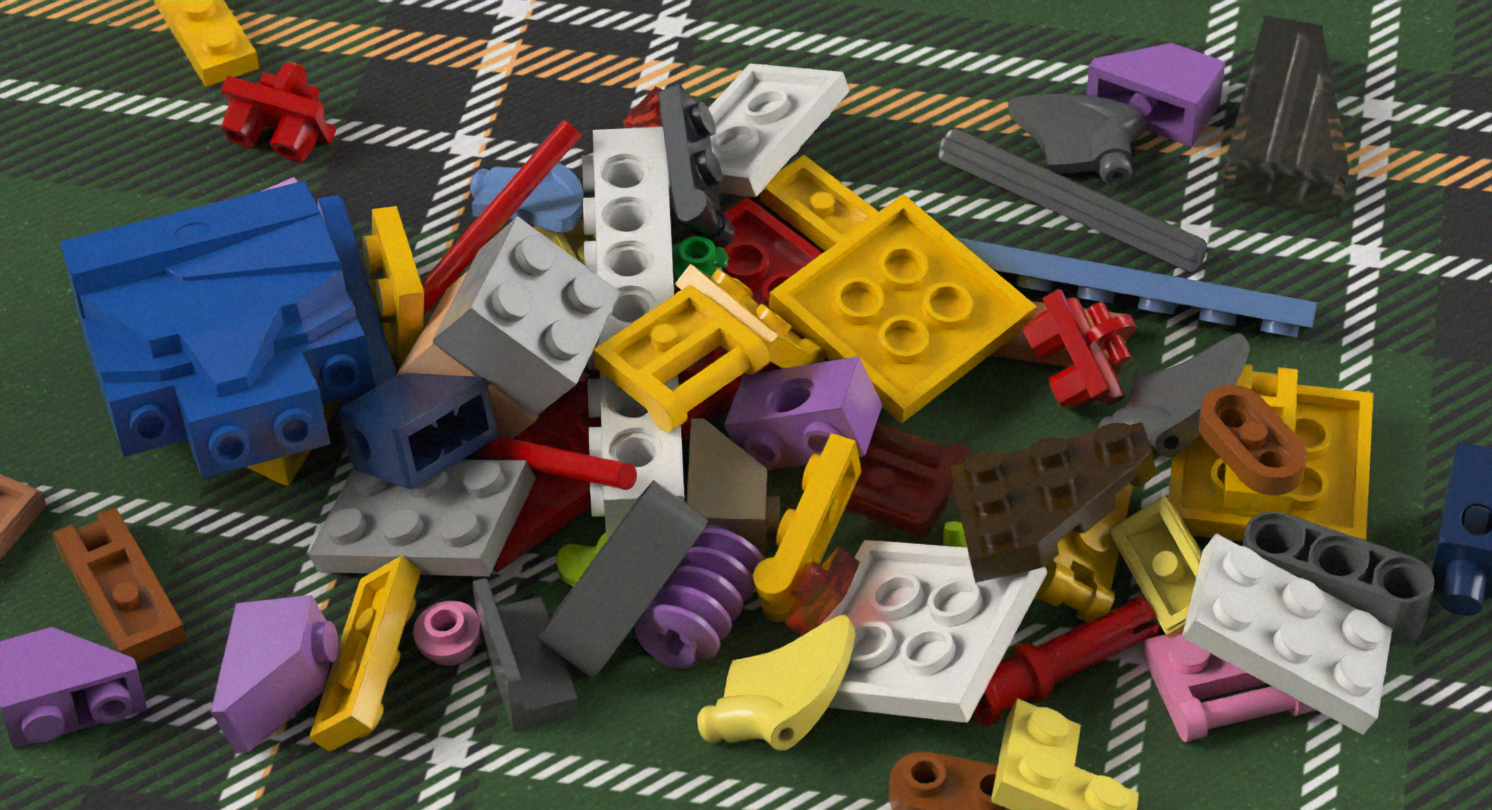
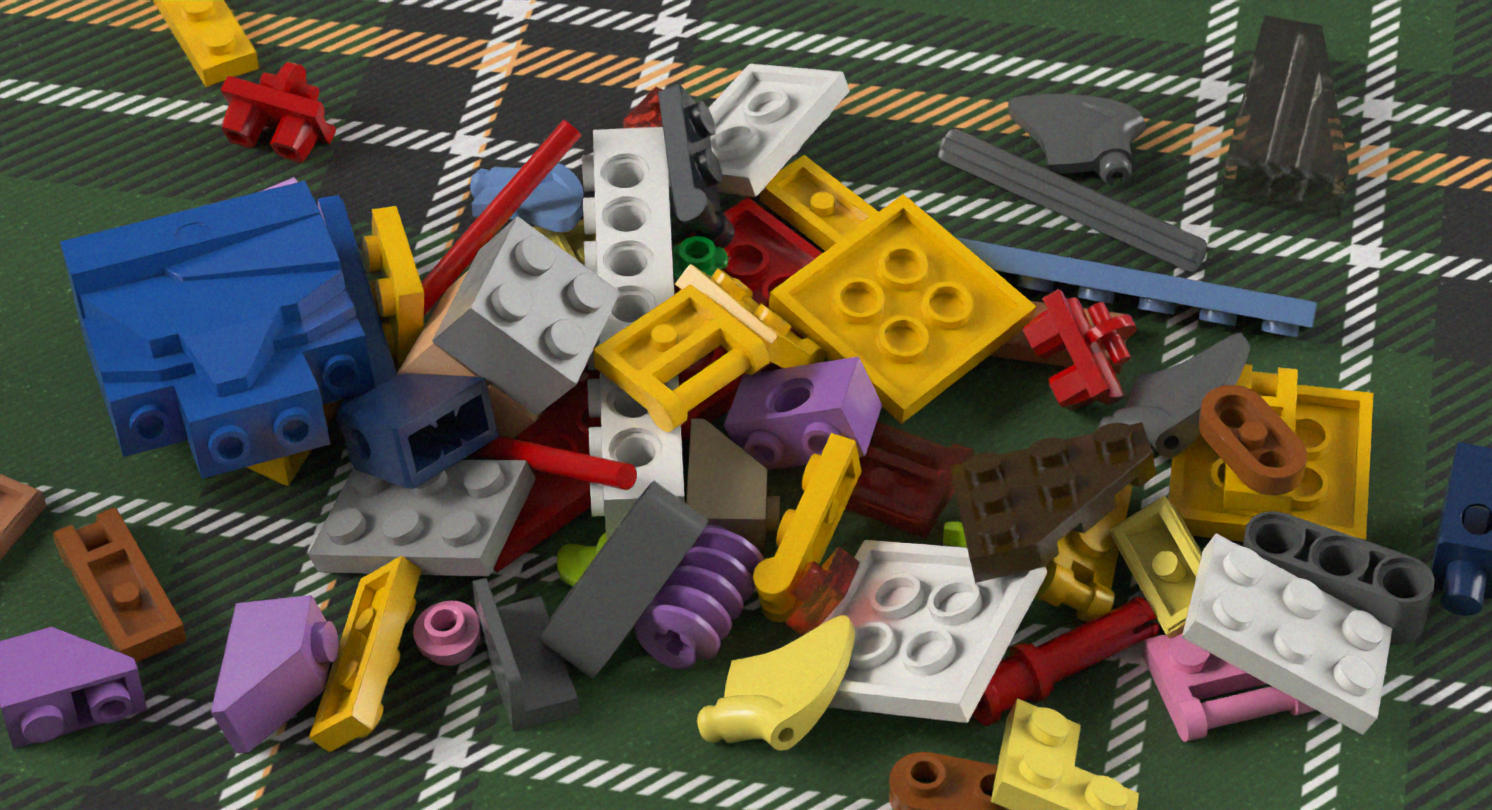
medium lavender slope [1086,43,1226,147] -> none

